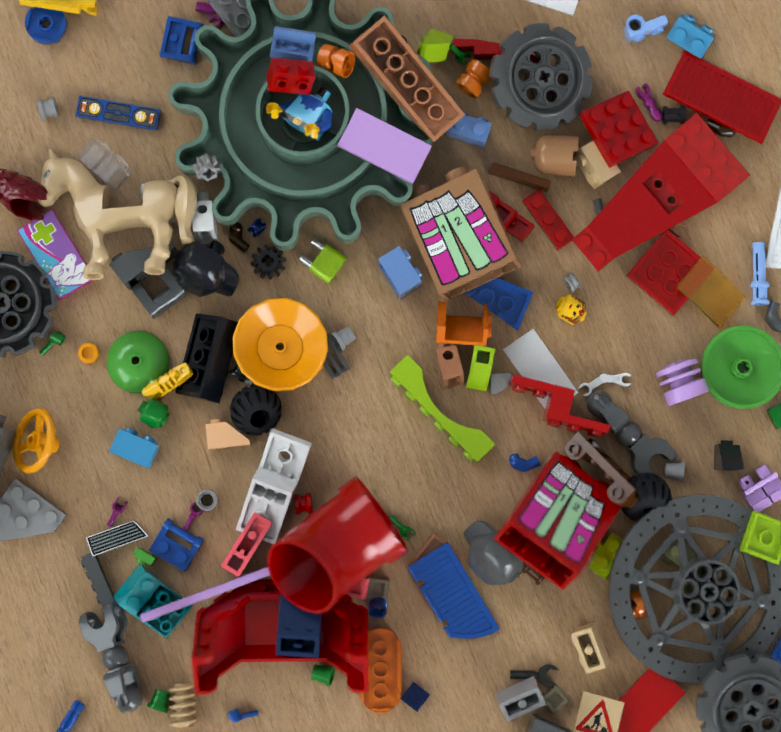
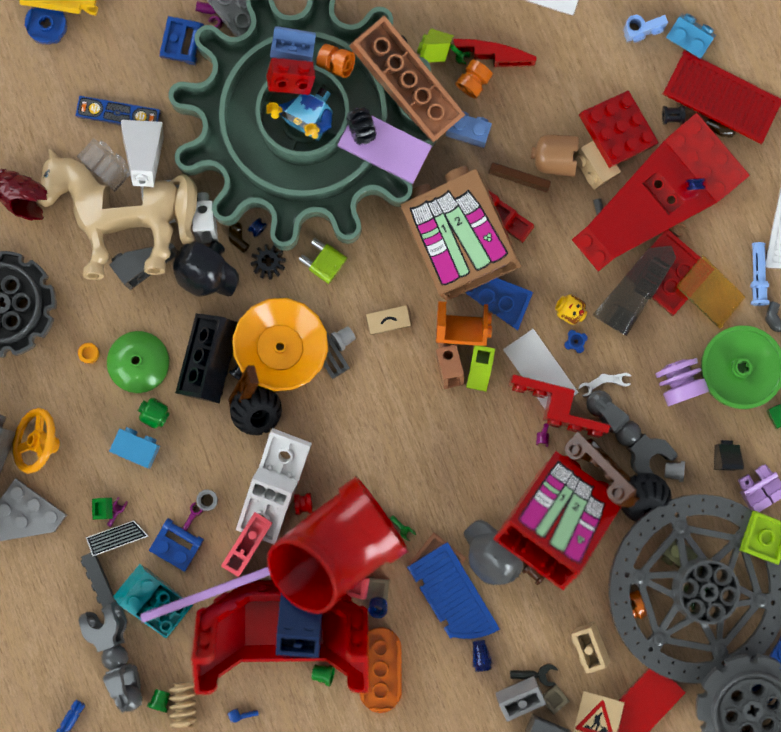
tile [17,209,94,301] -> none
light grey wheel [37,97,59,120] -> none
green hand [39,332,66,355] -> none
dark grey connector [131,265,187,319] -> none
bright green plate [133,547,158,567] -> none
yellow hinge [142,362,193,399] -> none
light grey gear [193,154,221,181] -> none
light nougat slope [205,419,251,450] -> none
medium blue brick [378,246,423,300] -> none
lime arch [390,355,495,463] -> none
clear blue tile [400,681,430,712] -> none
dark grey piece [489,23,593,131] -> none
light grey tile [490,373,511,395] -> none
blue arm [509,454,541,472] -> none
red plate [522,189,574,251] -> none
light grey bush [563,272,581,293] -> none
lime brick [589,533,636,582] -> none
magenta piece [635,83,663,122] -> none
none -> green tile [92,498,113,520]
none -> white slope [121,120,164,187]
none -> reddish brown tile [228,365,259,408]
none -> black gear [347,107,376,145]
none -> tan tile [366,306,411,335]
none -> clear blue cone [472,640,493,672]
none -> magenta hand [536,423,549,447]
none -> blue plate [564,330,588,353]
none -> clear smoke panel [593,245,676,336]
none -> clear blue bush [686,178,705,190]

